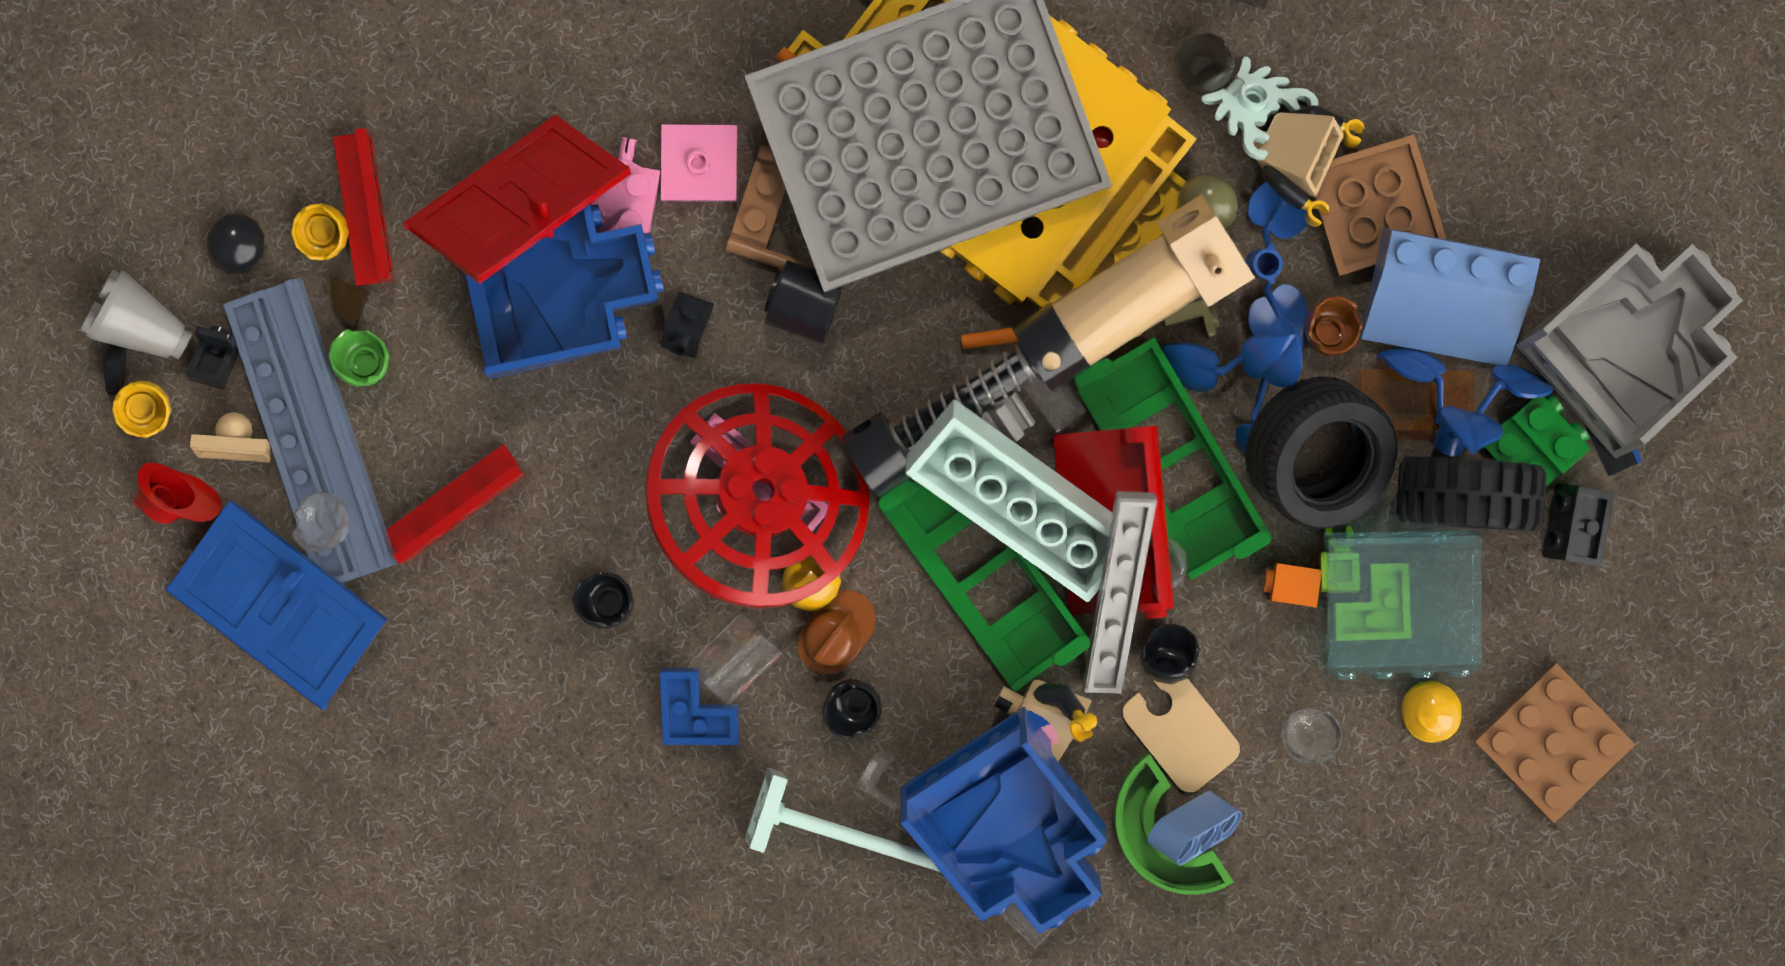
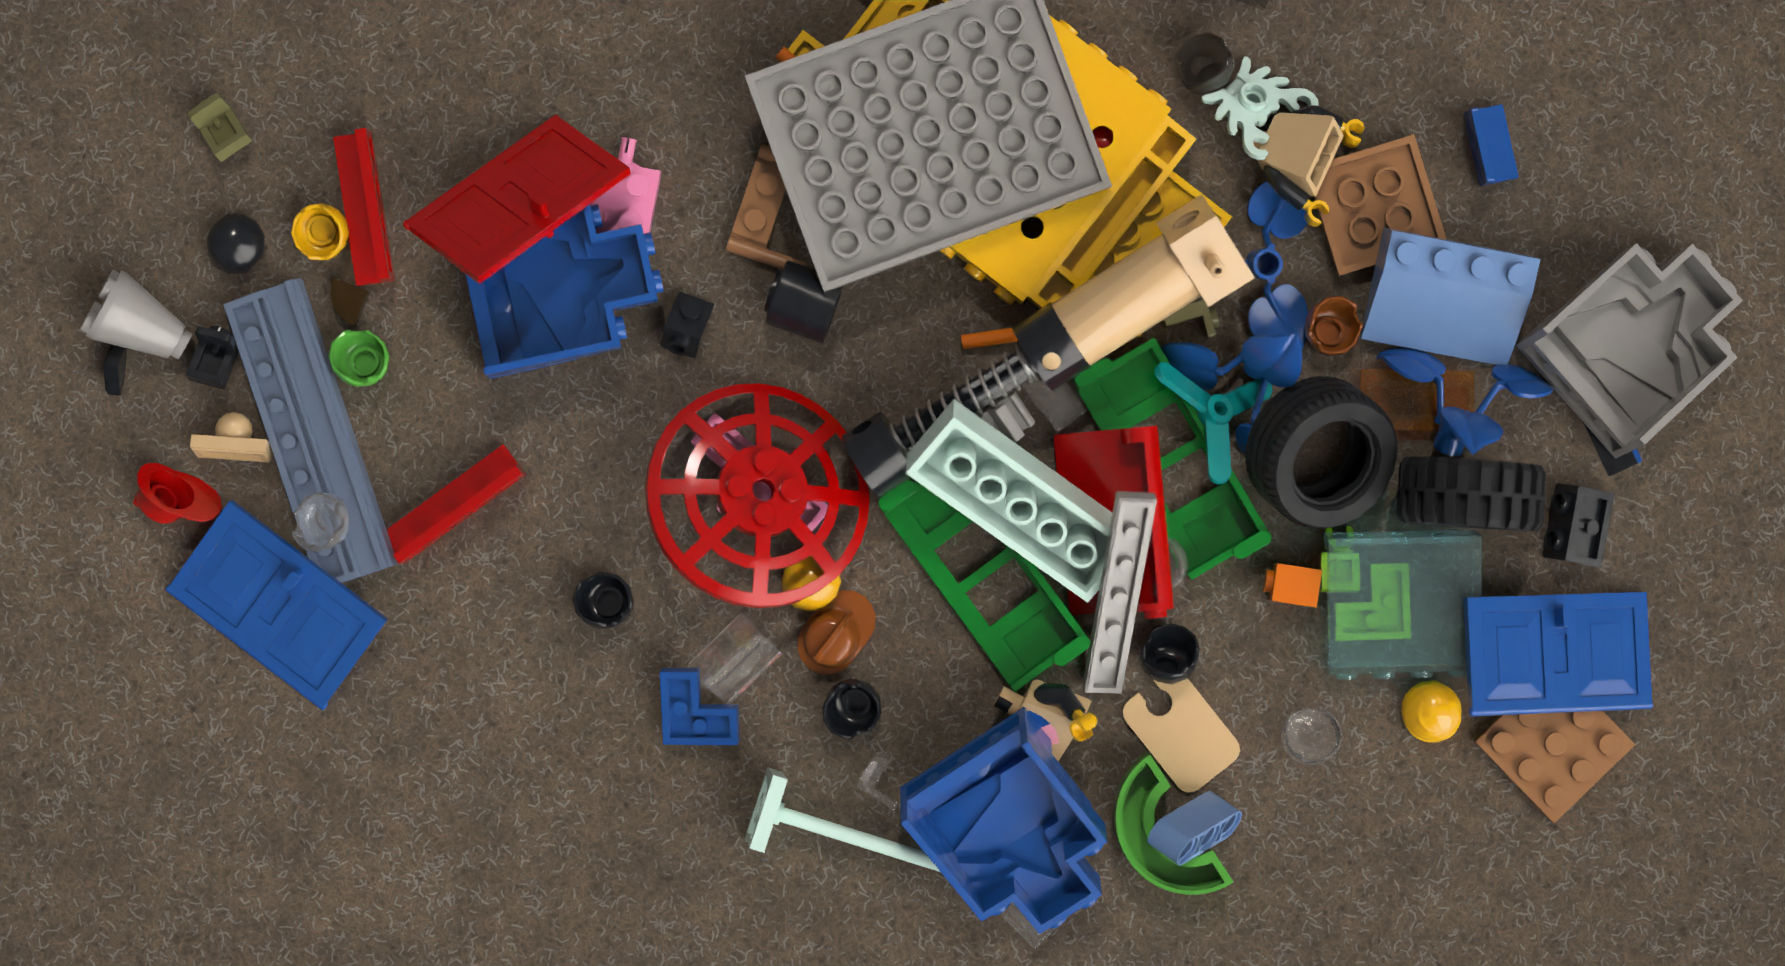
yellow hair [112,380,172,438] -> none
bright pink plate [661,125,737,202] -> none
olive hair [1177,173,1238,229] -> none
green plate [1483,394,1591,487] -> none
none -> olive bracket [187,93,252,162]
none -> teal piece [1154,362,1273,484]
none -> blue door [1463,592,1653,716]
none -> blue panel [1464,104,1519,187]

